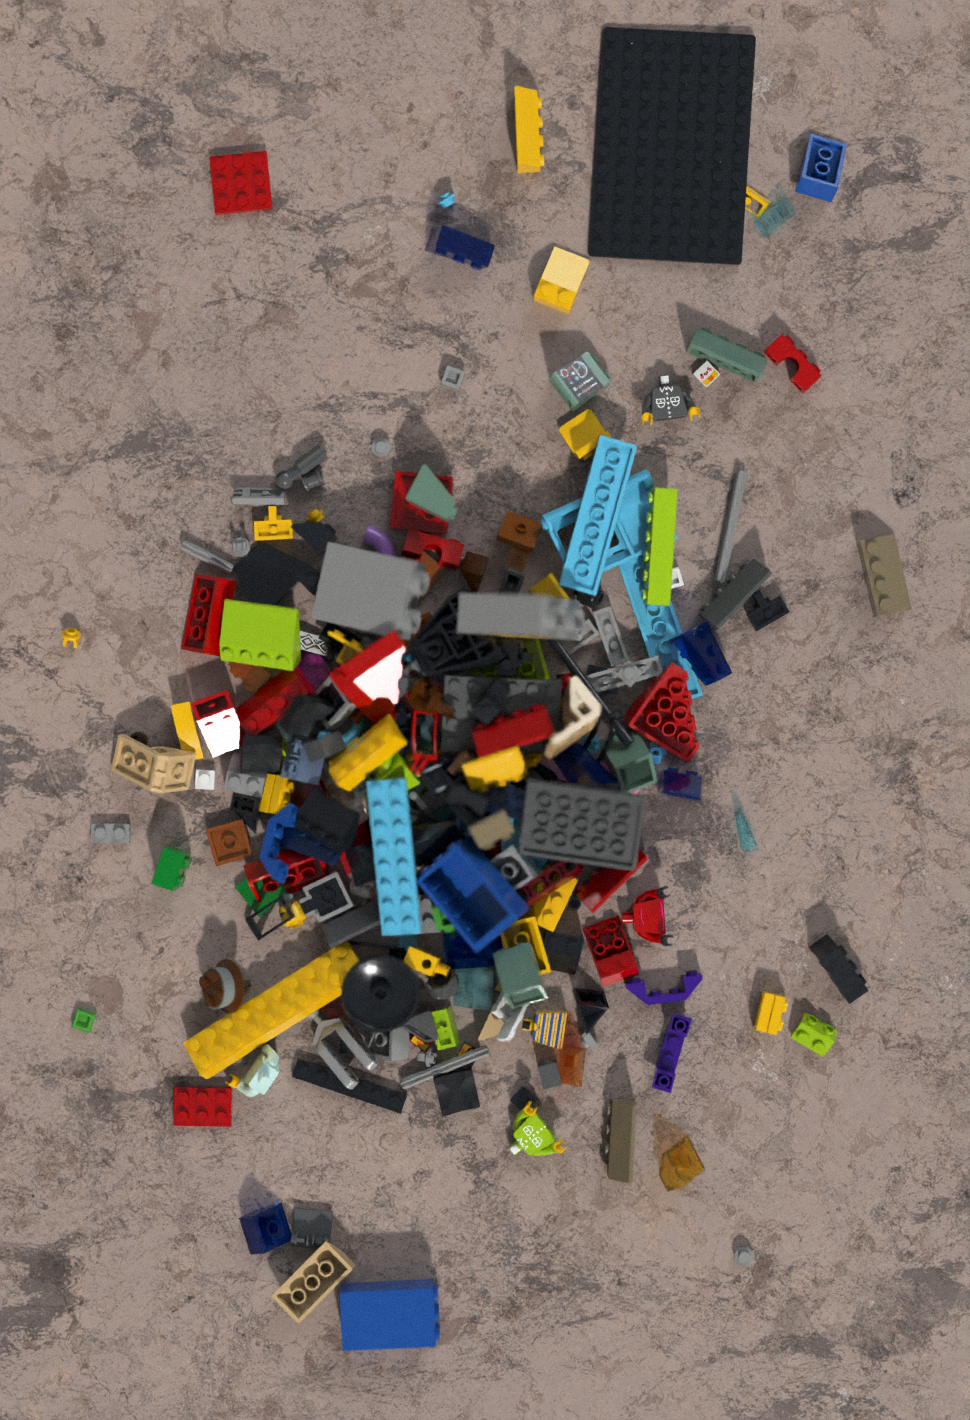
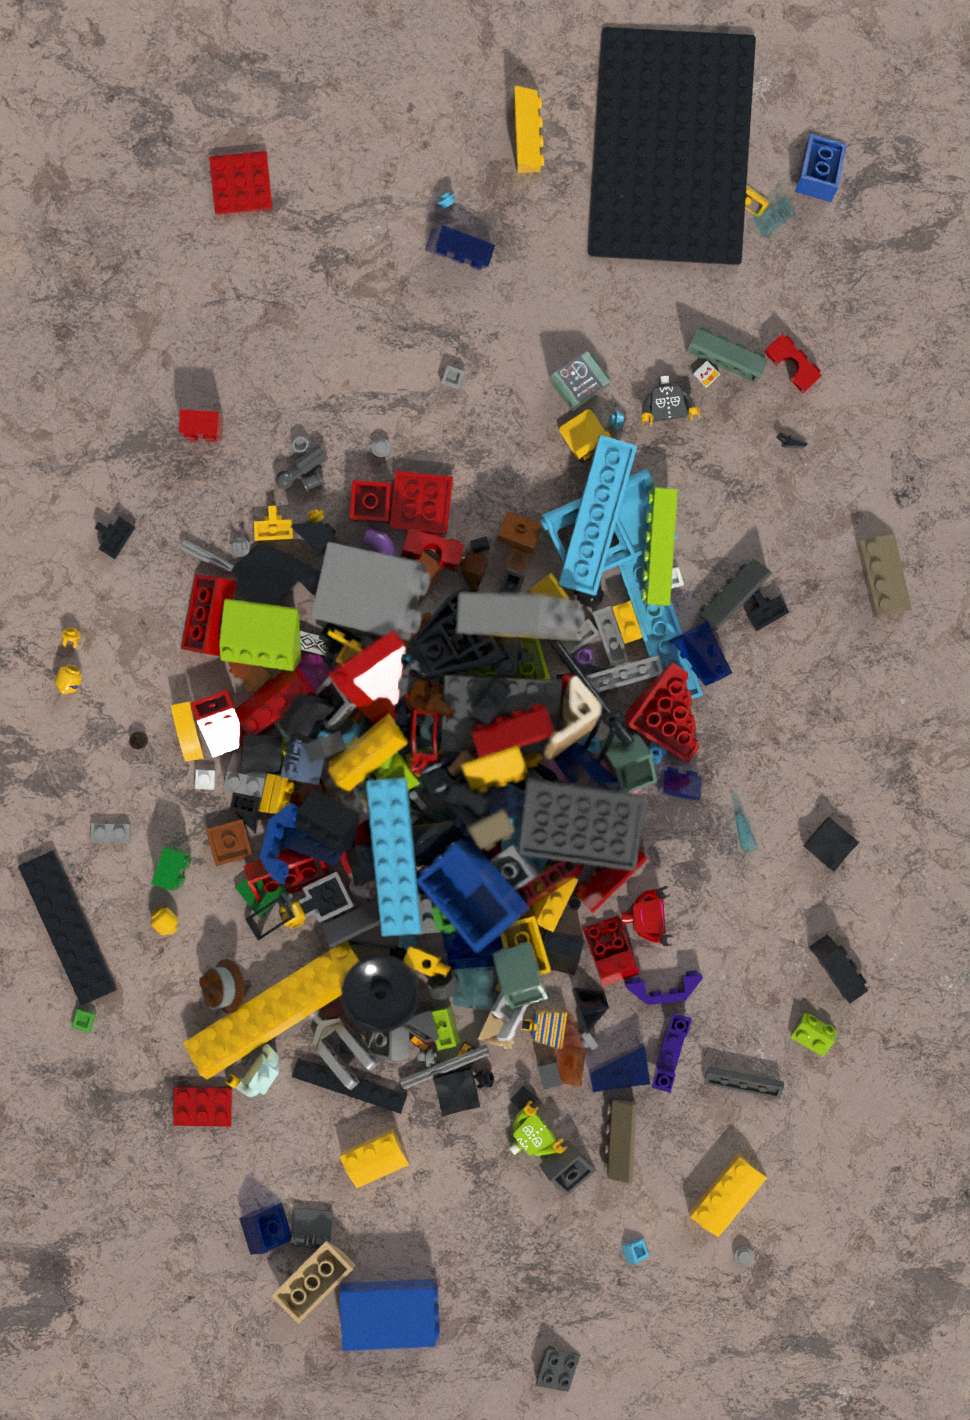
tan bracket [111,734,196,793] -> none
light grey hinge [232,487,286,506] -> none
sand green slope [406,464,458,523] -> none
yellow slope [533,247,590,314] -> none
light grey plate [616,660,643,687] -> none
clear yellow slope [659,1135,705,1191] -> none
light grey axle [714,470,747,583] -> none
yellow brick [753,991,788,1035] -> none
none -> black plate [18,850,117,1006]
none -> yellow head [54,665,83,694]
none -> black hinge [95,517,136,560]
none -> yellow head [150,907,179,936]
none -> red brick [179,409,223,443]
none -> light grey plate [291,436,310,455]
none -> yellow slope [340,1129,409,1188]
none -> red brick [350,480,392,523]
none -> black hinge [470,536,490,553]
none -> black plate [473,1068,494,1088]
none -> tan plate [487,1037,515,1049]
none -> dark grey hinge [535,1346,580,1392]
none -> dark grey slope [539,1140,596,1196]
none -> medium lavender plate [574,647,594,667]
none -> clear blue wedge [589,1043,650,1092]
none -> medium azure plate [609,411,624,430]
none -> yellow brick [612,601,643,644]
none -> medium azure slope [622,1238,650,1264]
none -> yellow slope [689,1153,767,1237]
none -> dark grey plate [704,1067,784,1099]
none -> black bar [776,432,808,448]
none -> black brick [803,817,859,872]

